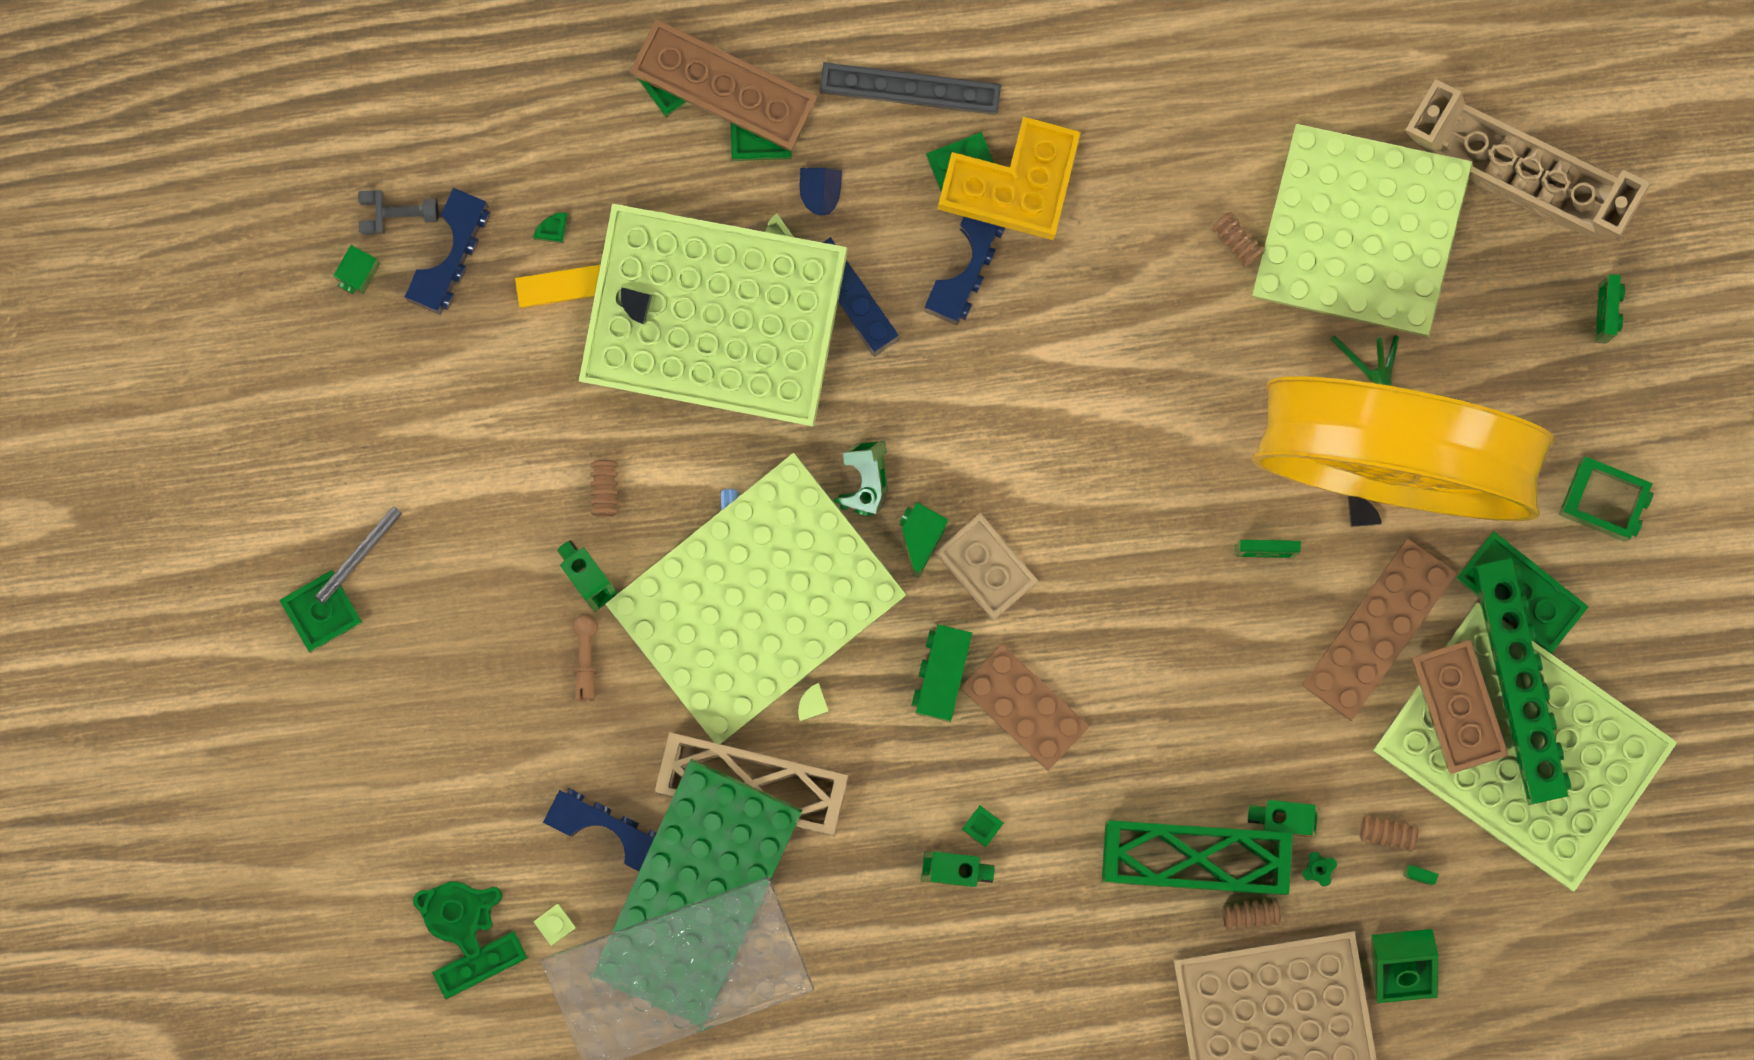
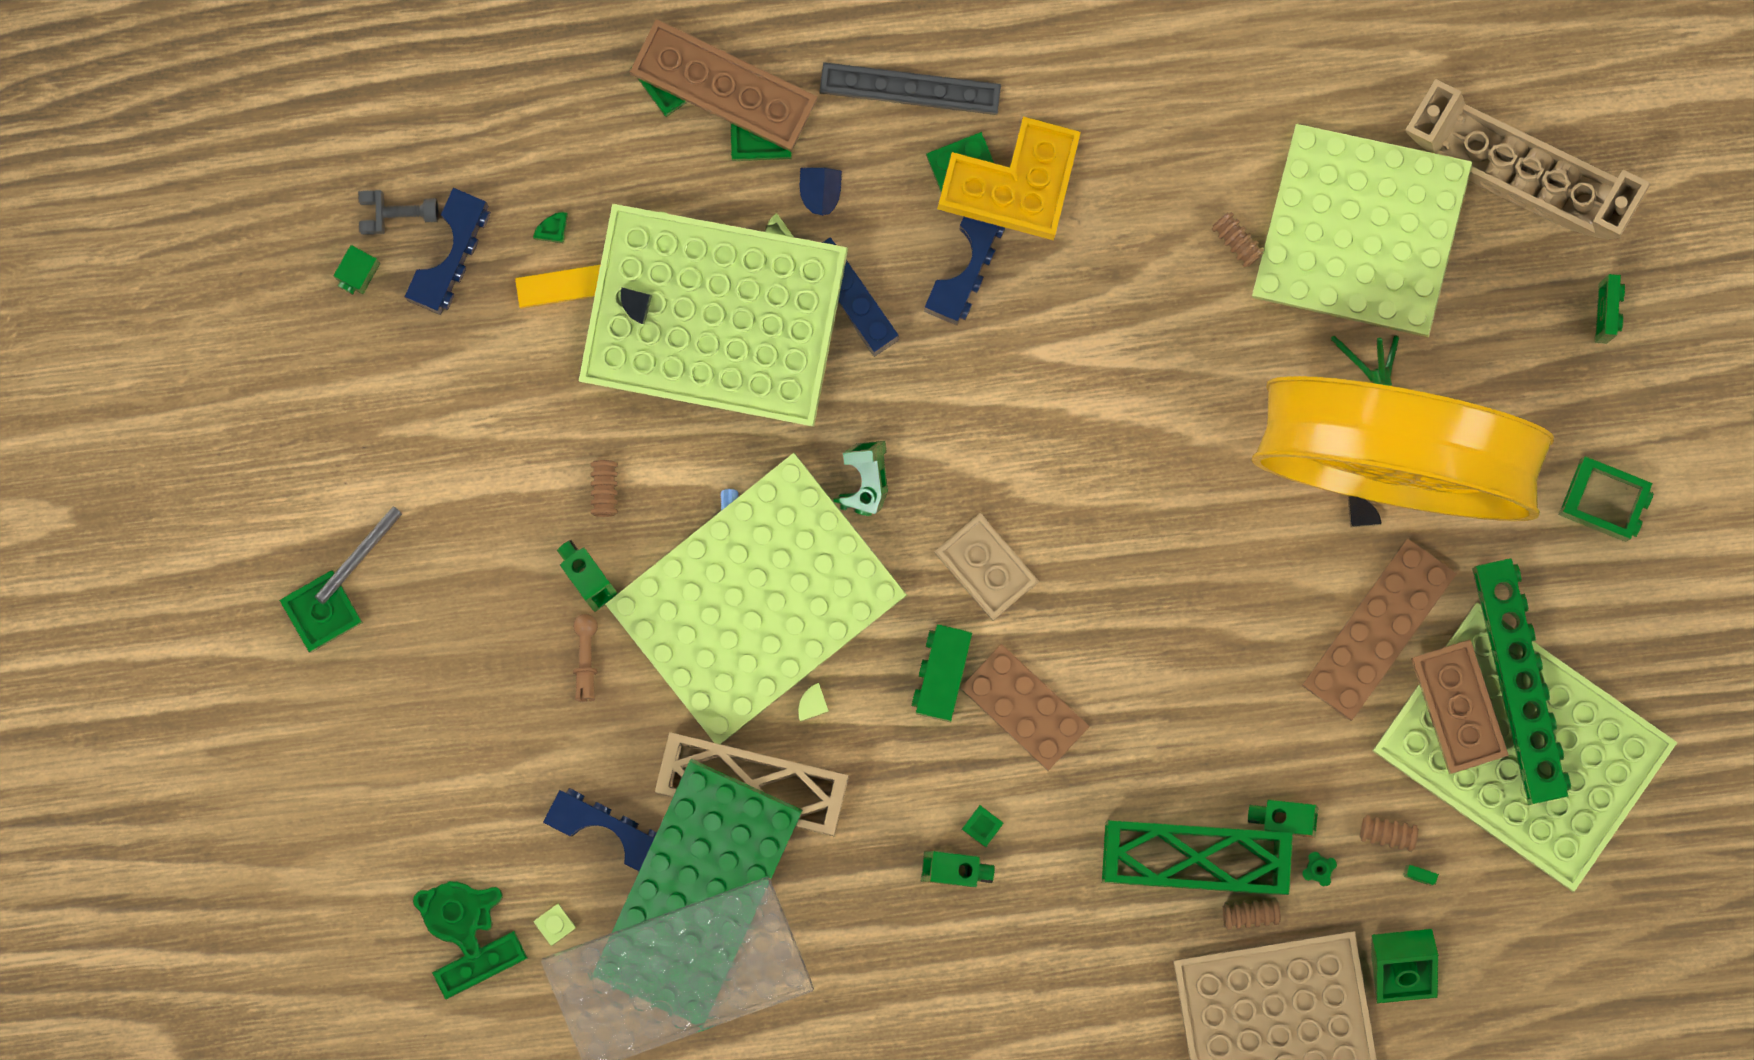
green slope [899,502,949,578] -> none
green tile [1235,540,1301,558] -> none
green plate [1455,531,1589,654] -> none

